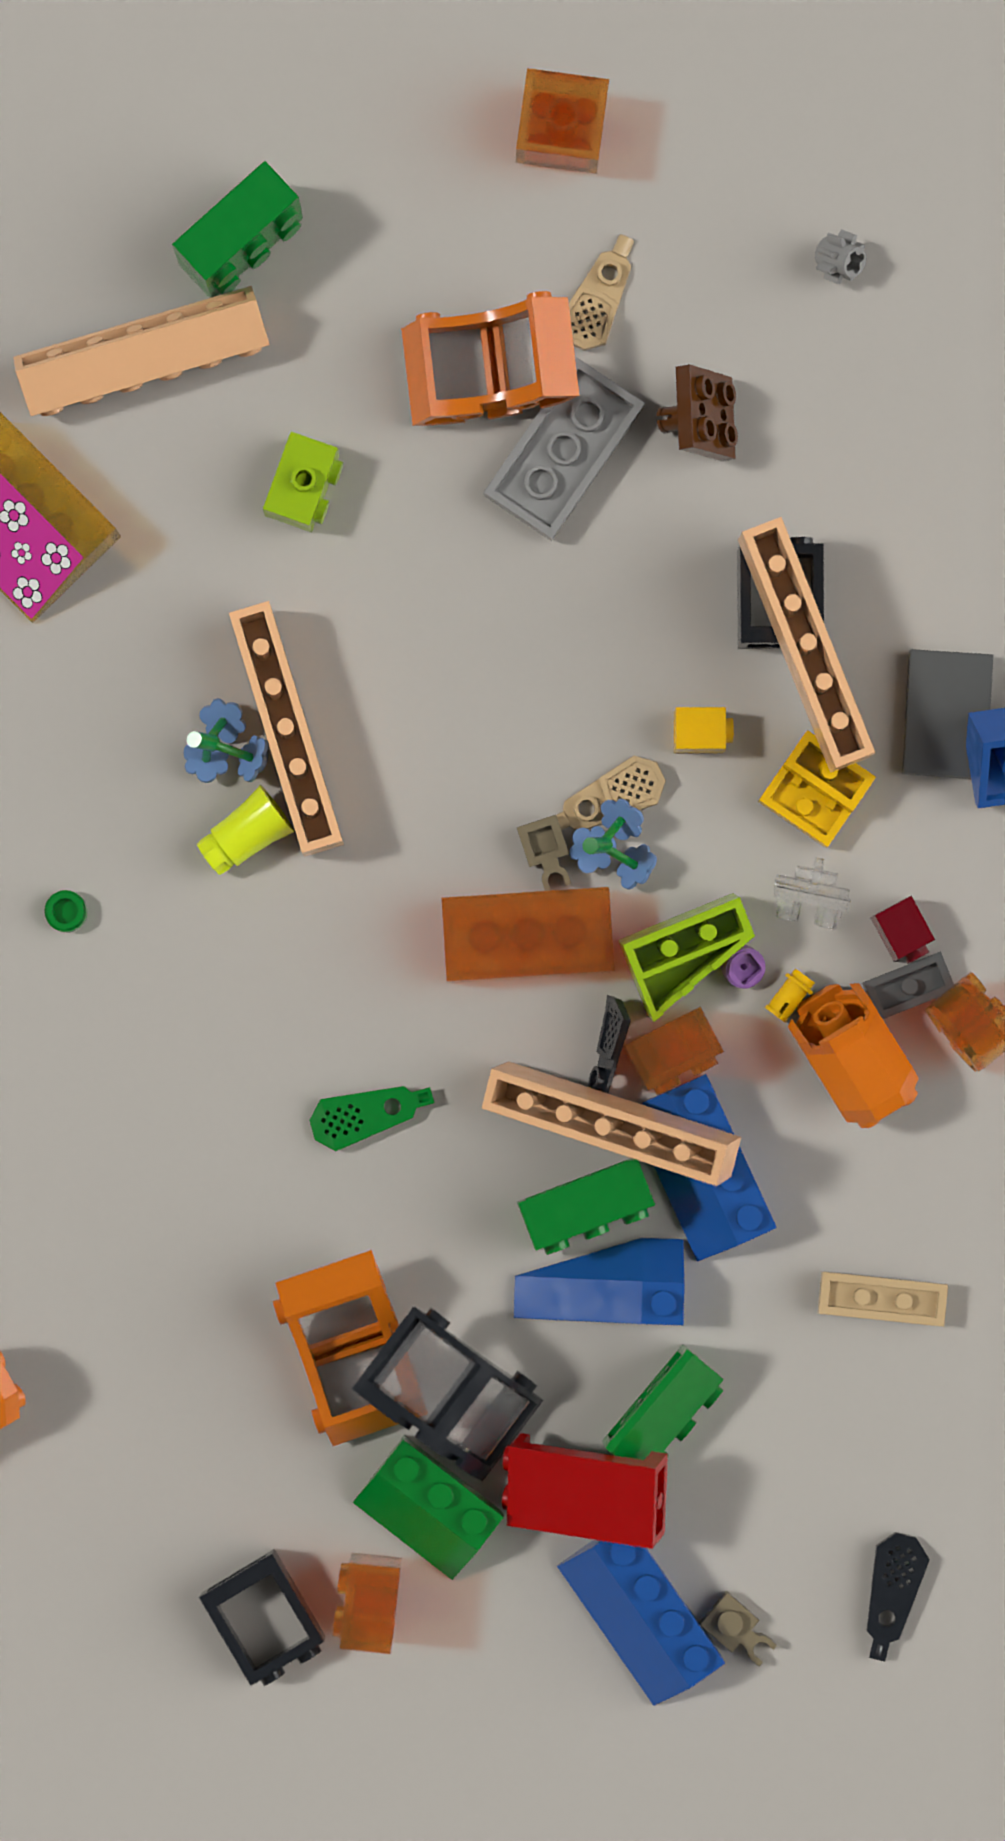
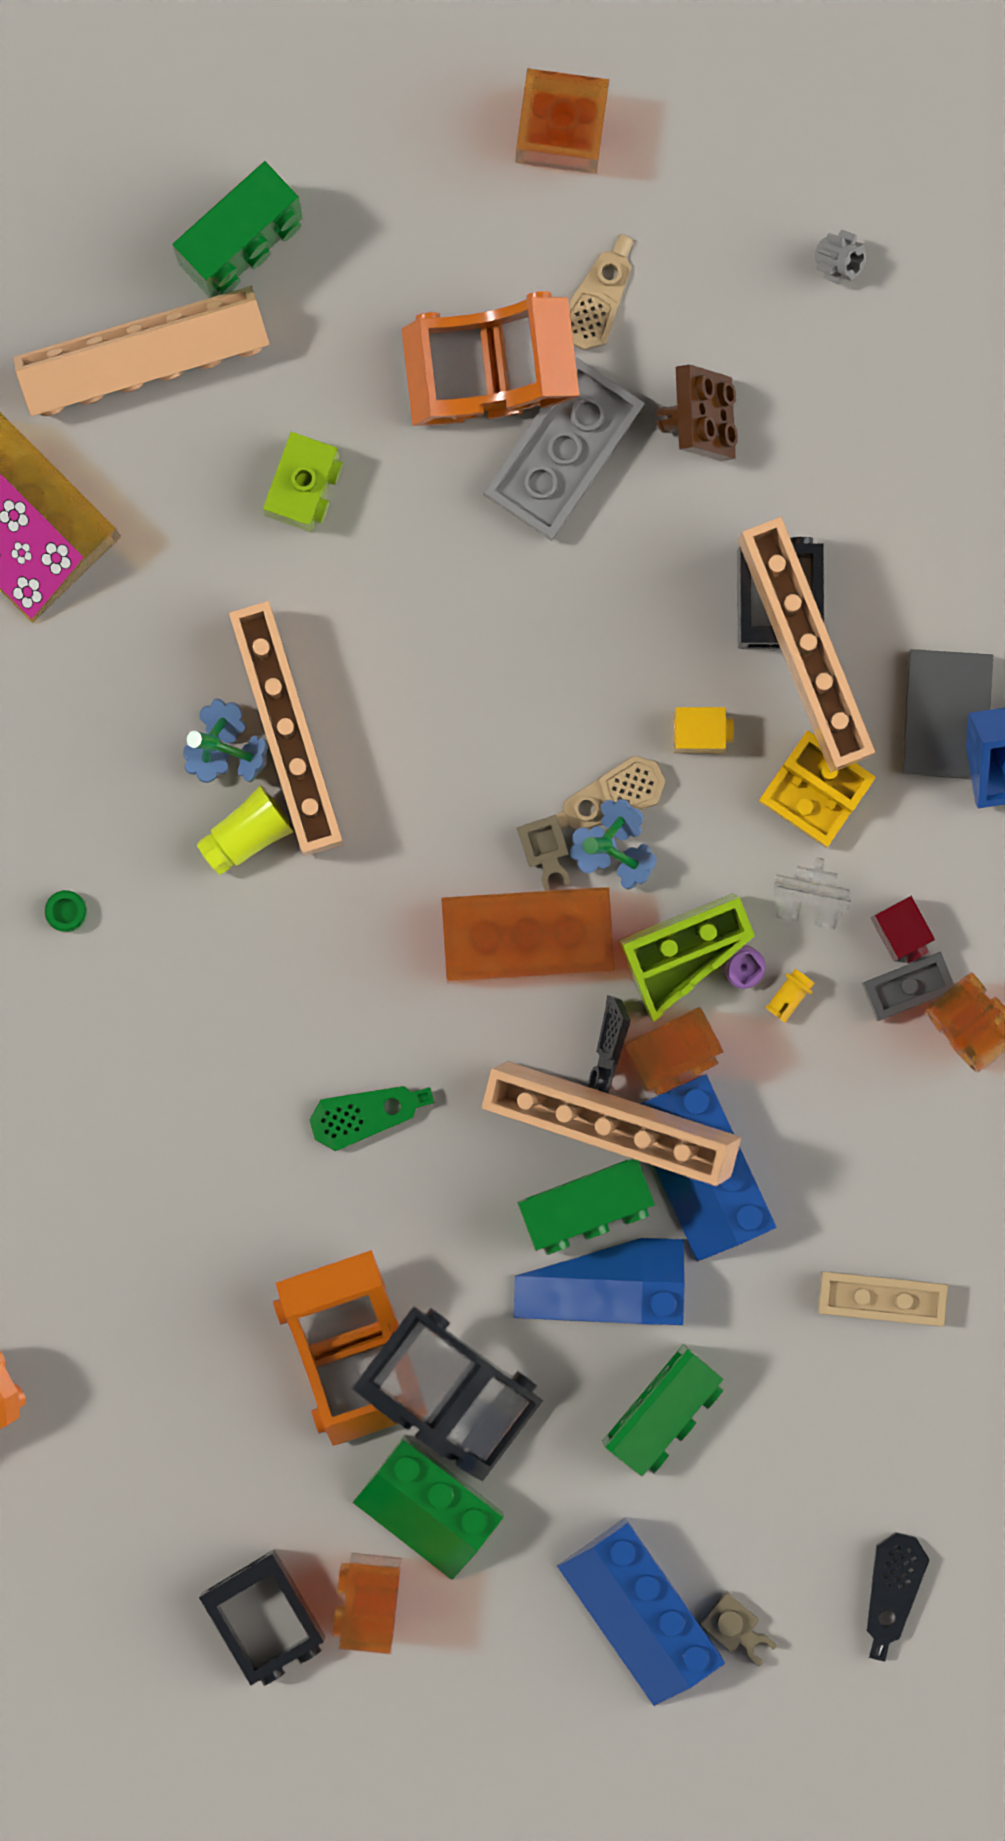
red panel [502,1433,668,1549] -> none
orange brick [788,983,919,1128] -> none

